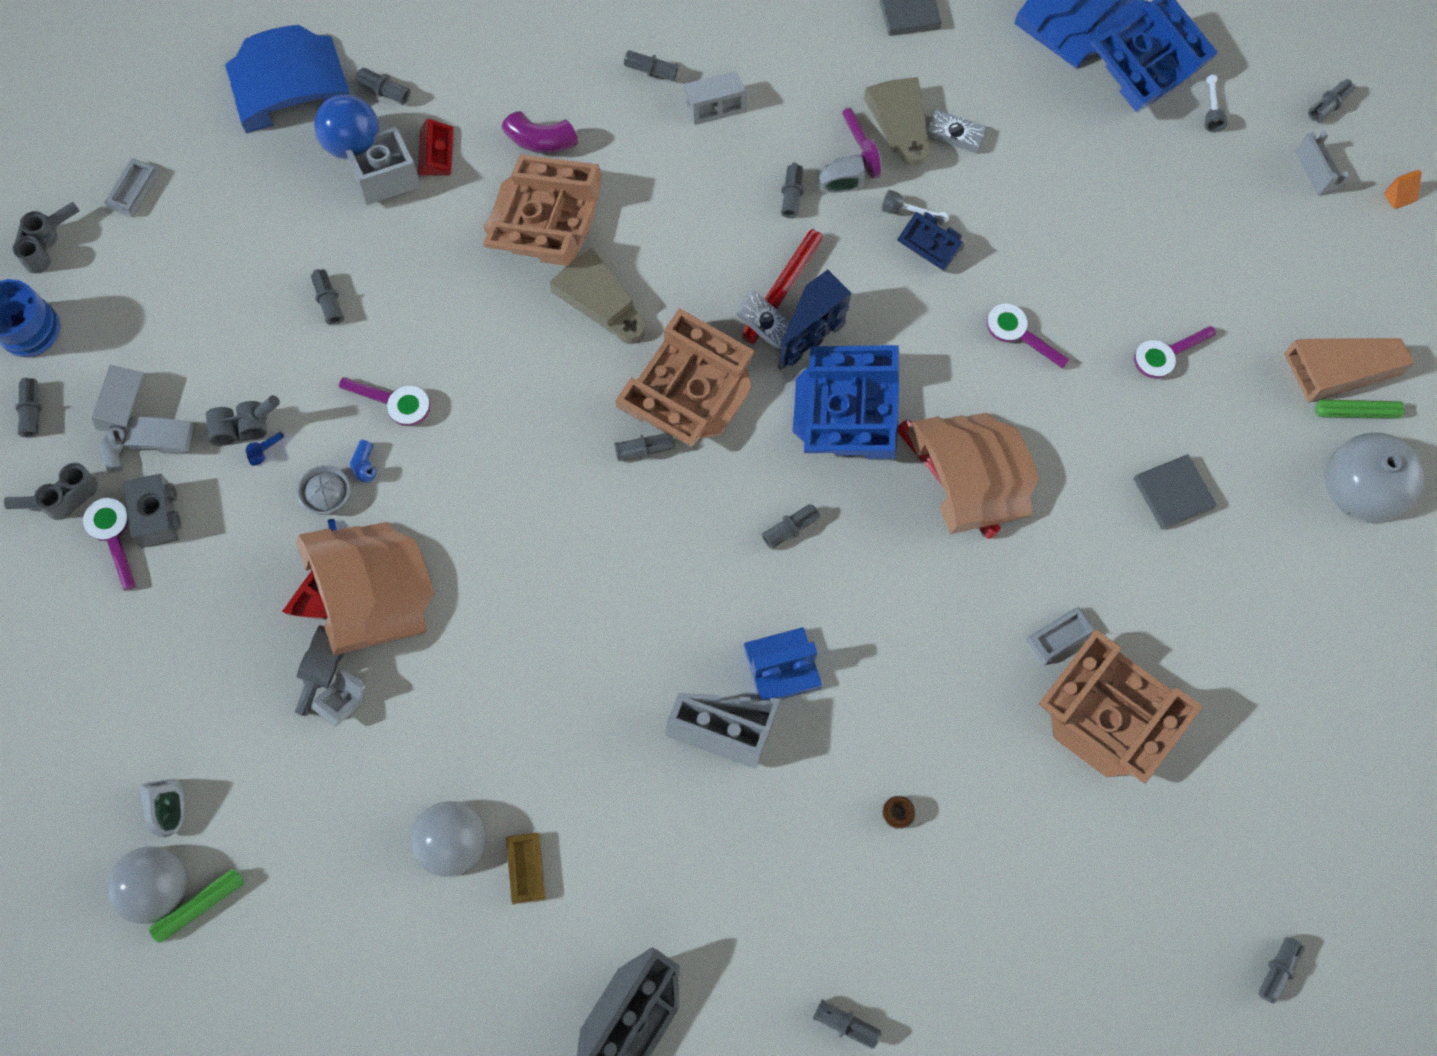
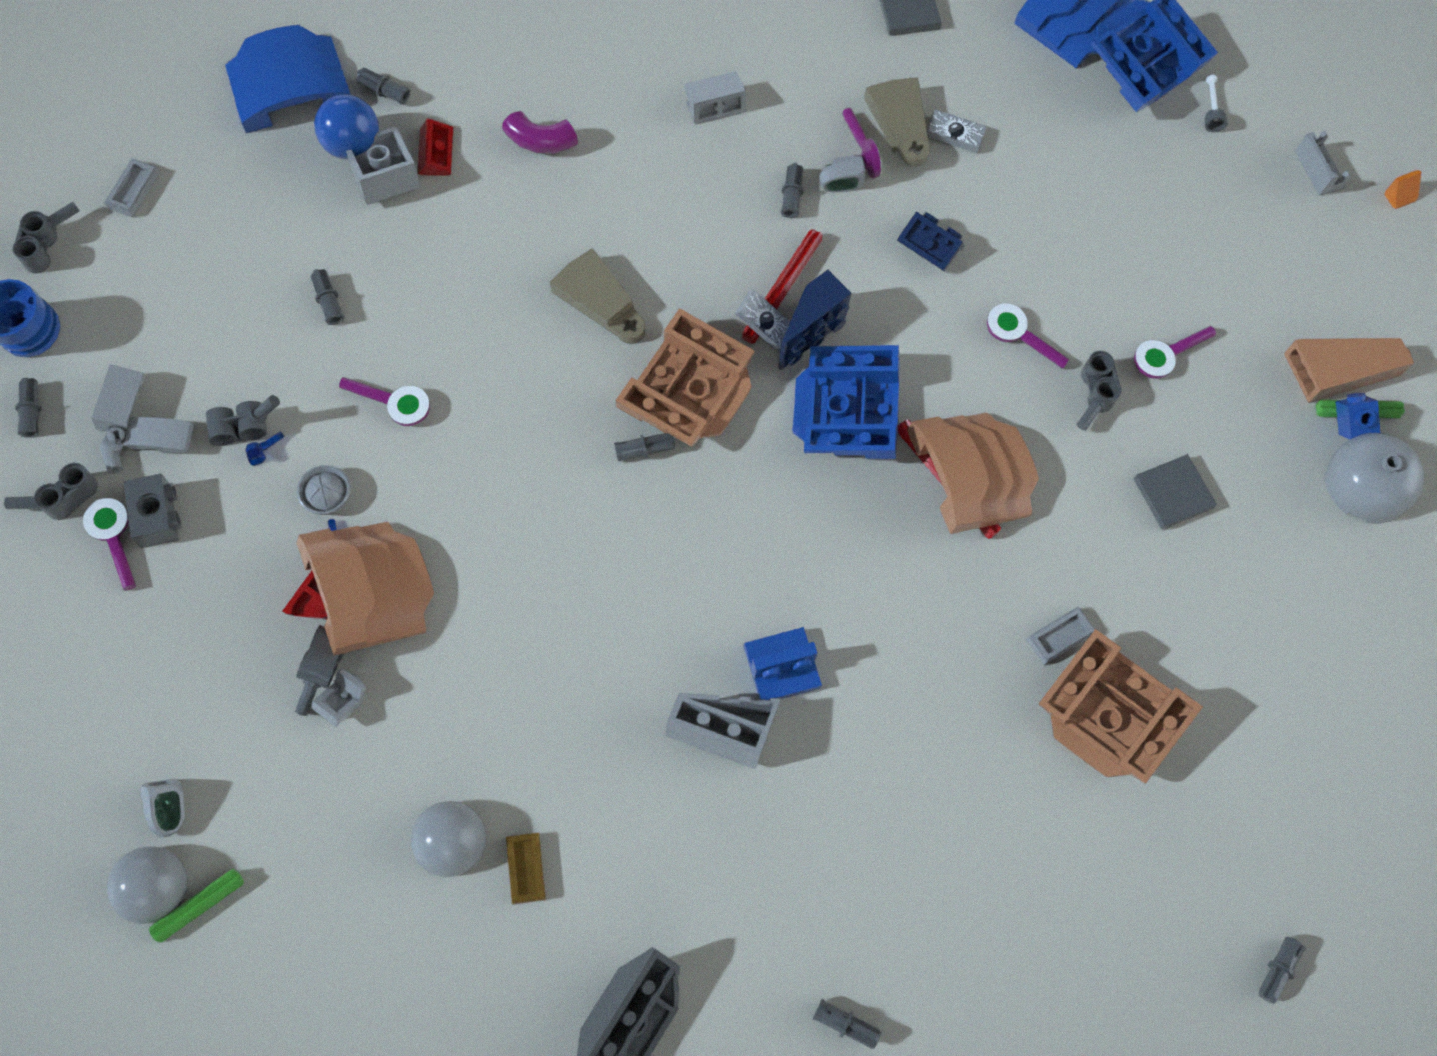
blue arm [350,440,376,483] -> none
nougat slope [483,154,602,266] -> none
dark grey axle [624,50,679,82] -> none
dark grey axle [762,504,820,550] -> none
hinge [881,189,949,223] -> none
reddish brown plate [882,796,915,829] -> none
dark grey axle [1308,79,1355,123] -> none
none -> dark grey beam [1076,350,1122,431]
none -> blue brick [1336,393,1381,440]

